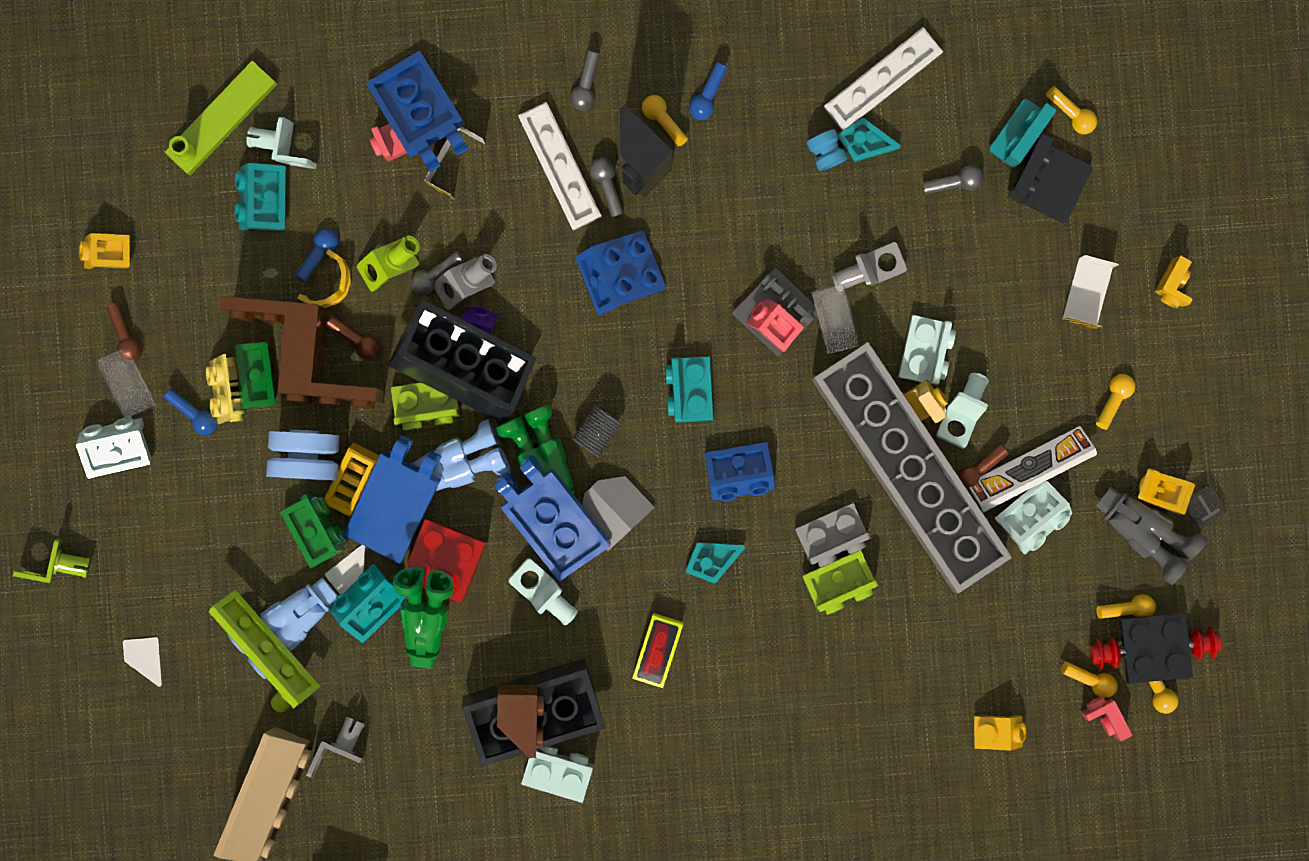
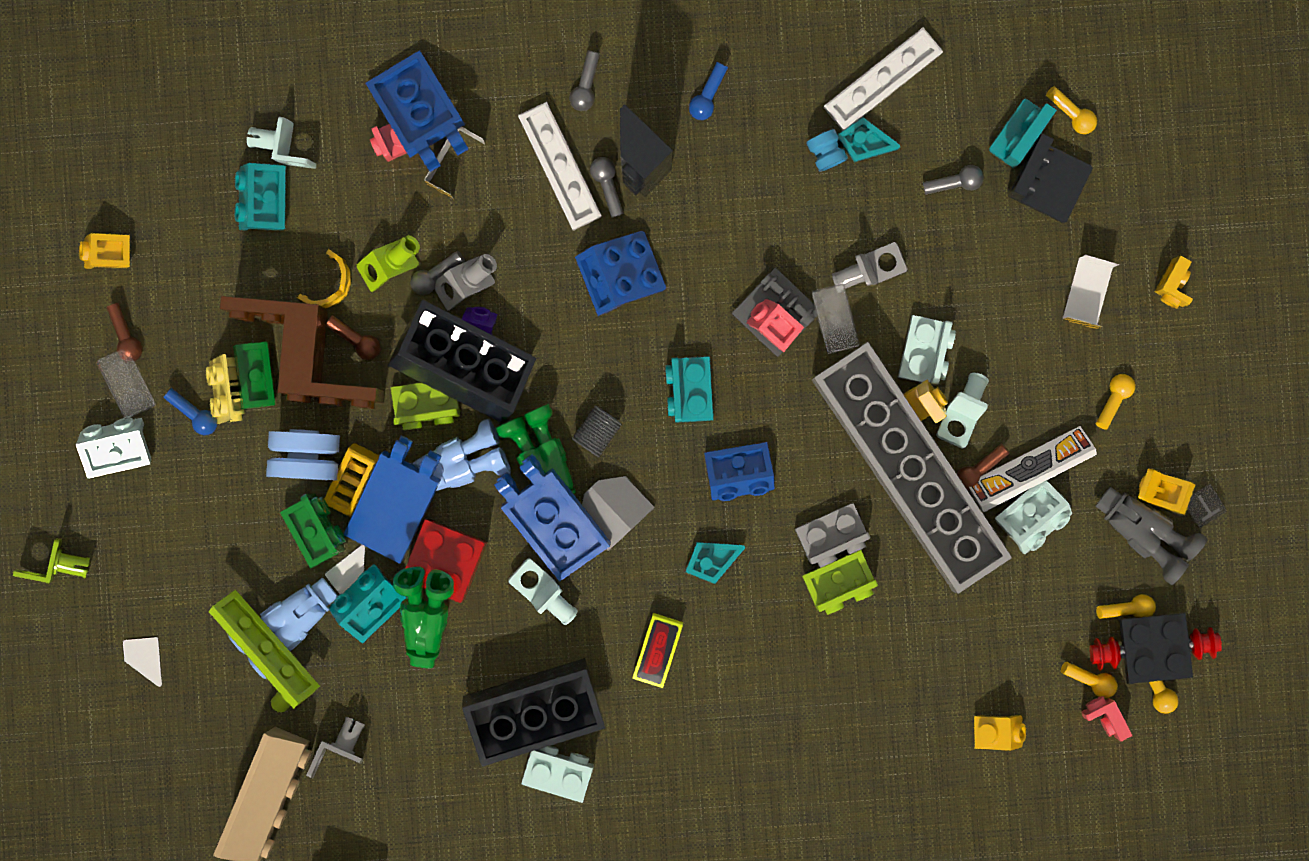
lime piece [165,61,277,176] -> none
blue bar [295,228,339,283] -> none
reddish brown slope [497,685,544,758] -> none
yellow bar [642,95,688,147] -> none

